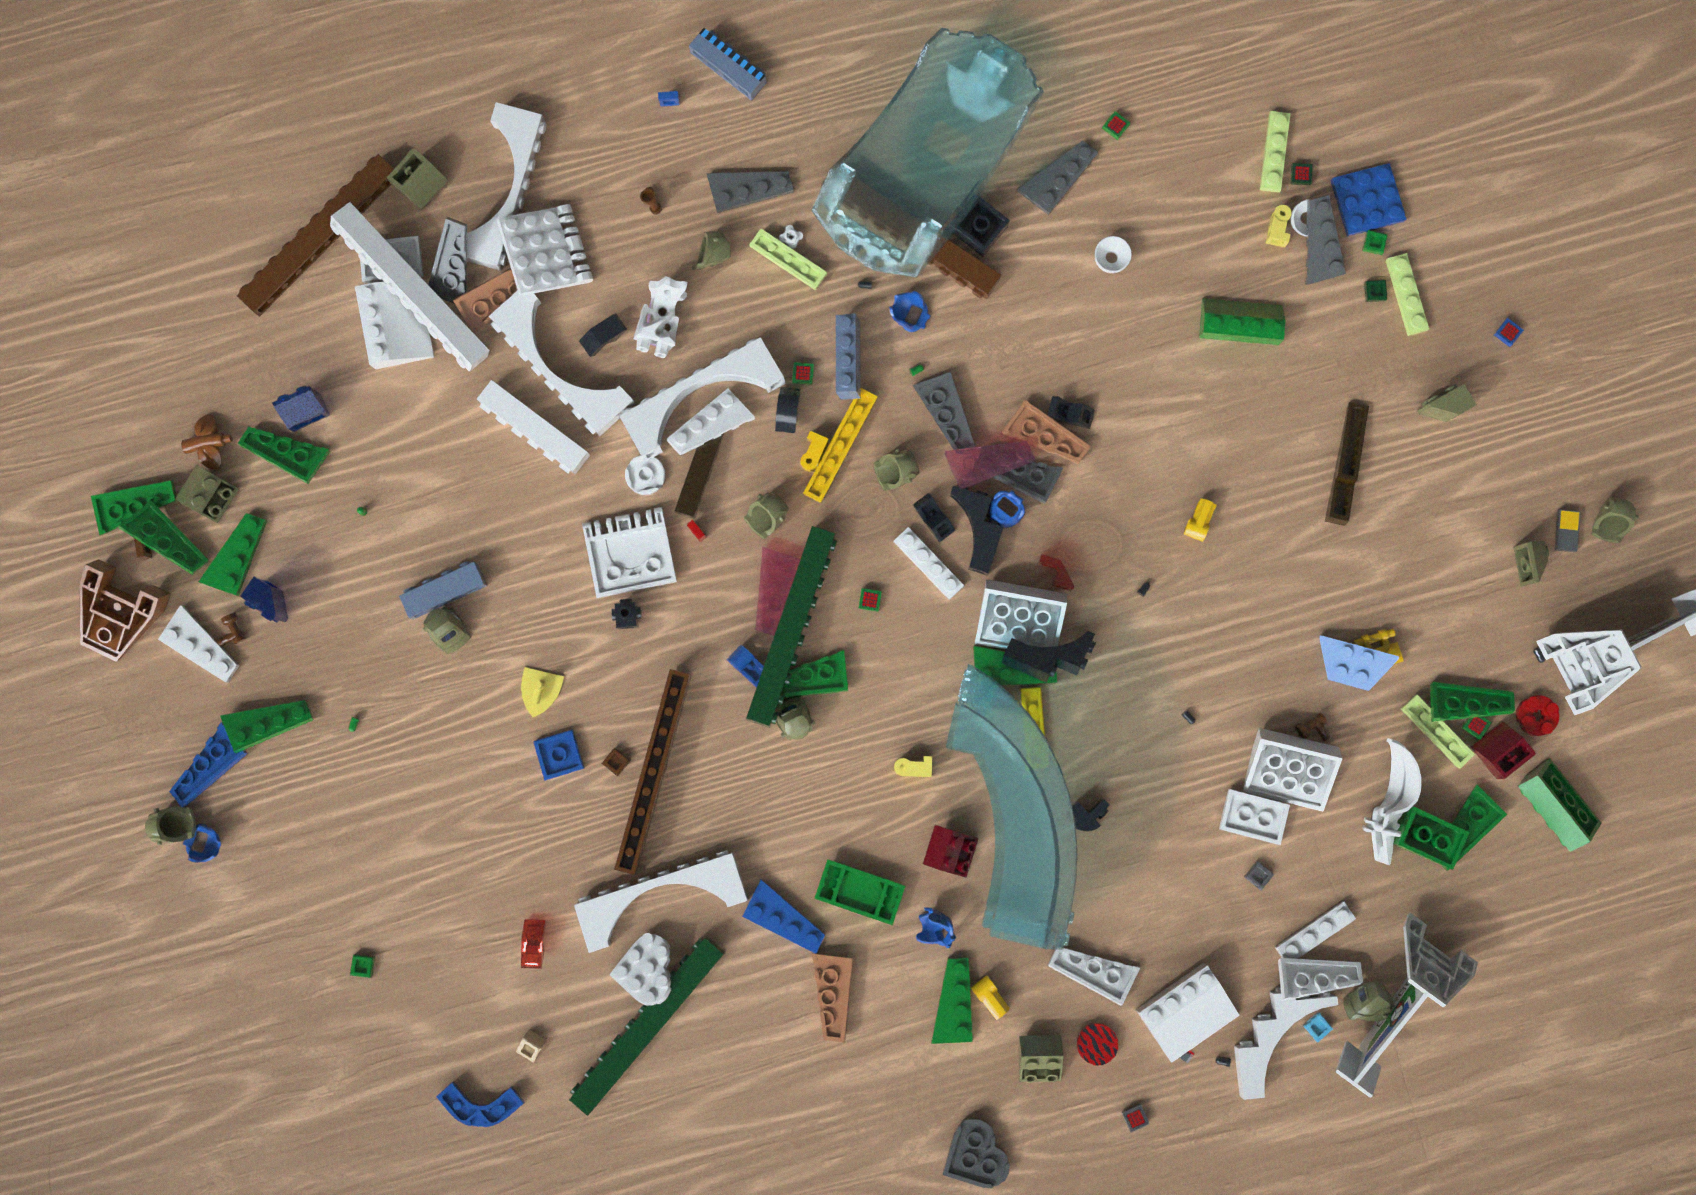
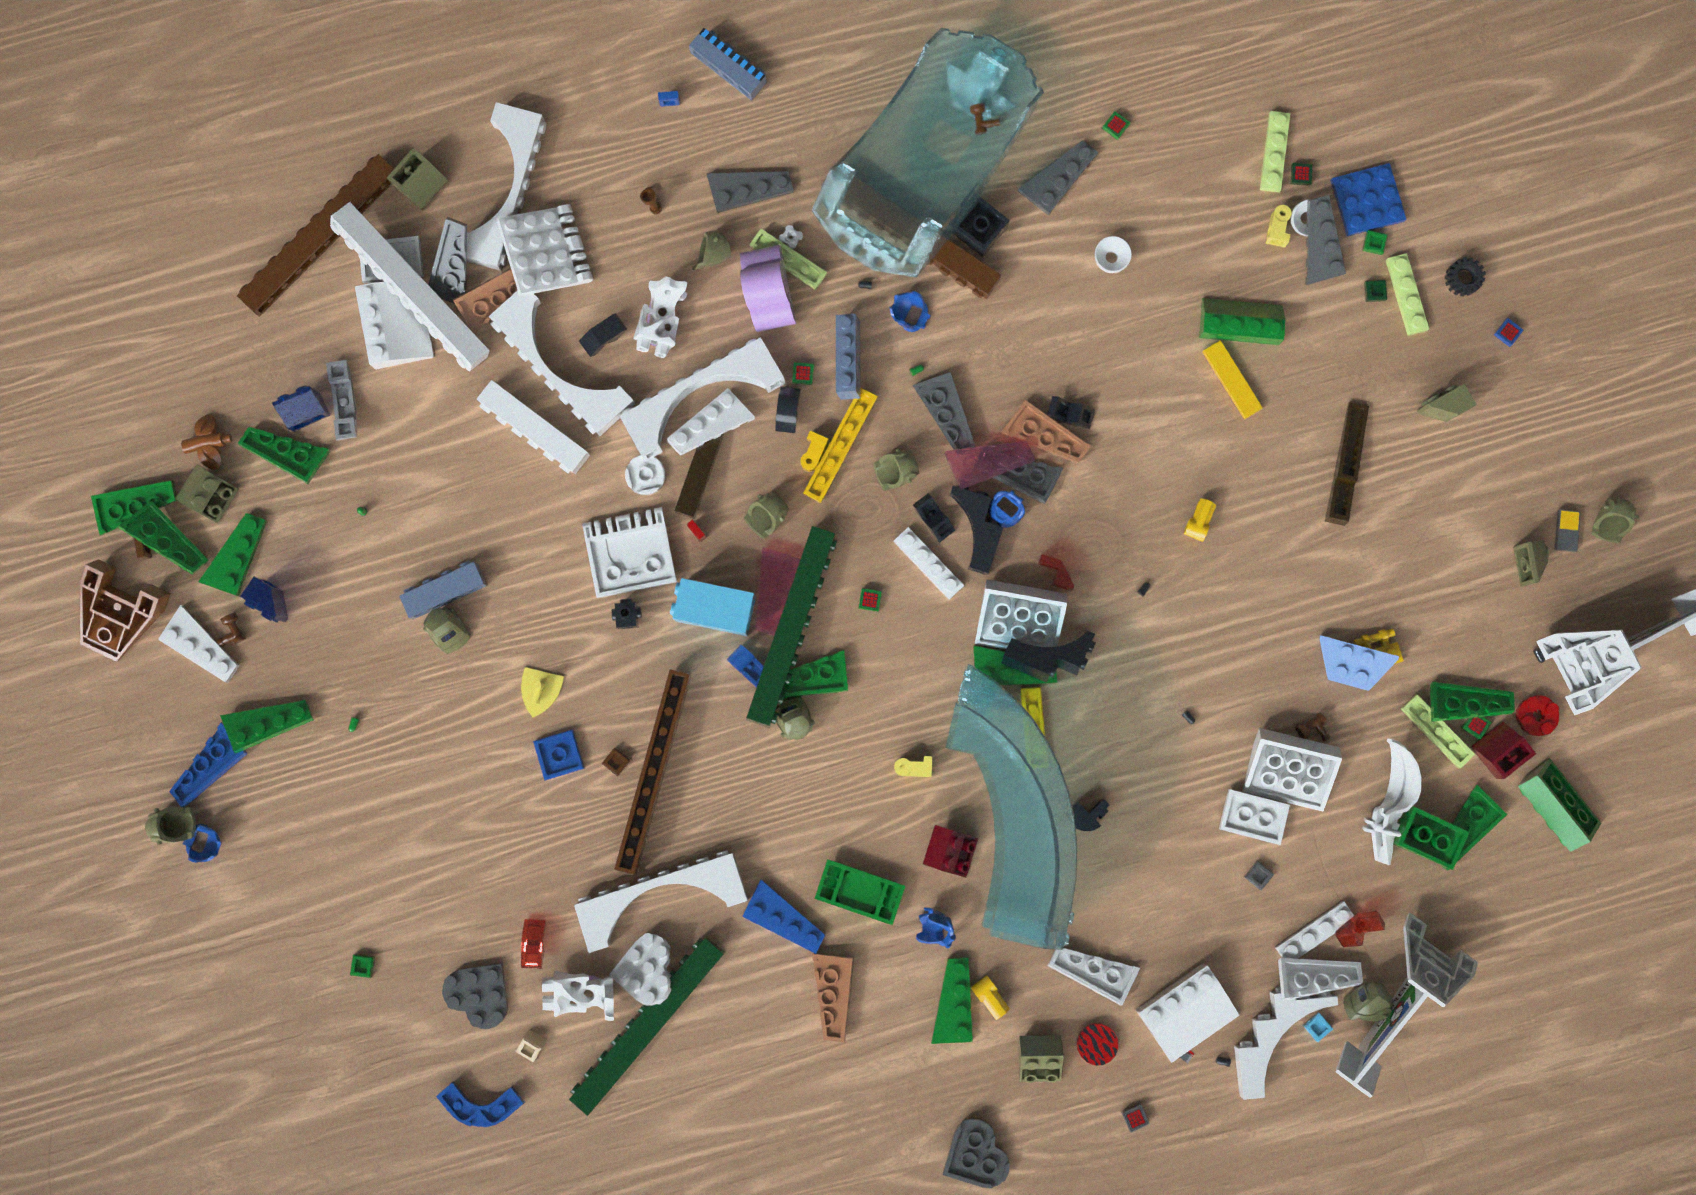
none -> light grey slope [326,360,357,441]
none -> dark grey plate [442,963,508,1029]
none -> white hips [542,971,614,1021]
none -> medium azure brick [670,578,756,636]
none -> lavender brick [740,244,796,332]
none -> reddish brown piece [969,103,1001,135]
none -> yellow tile [1203,340,1263,420]
none -> clear red slope [1335,911,1385,948]
none -> black tyre [1445,257,1486,297]

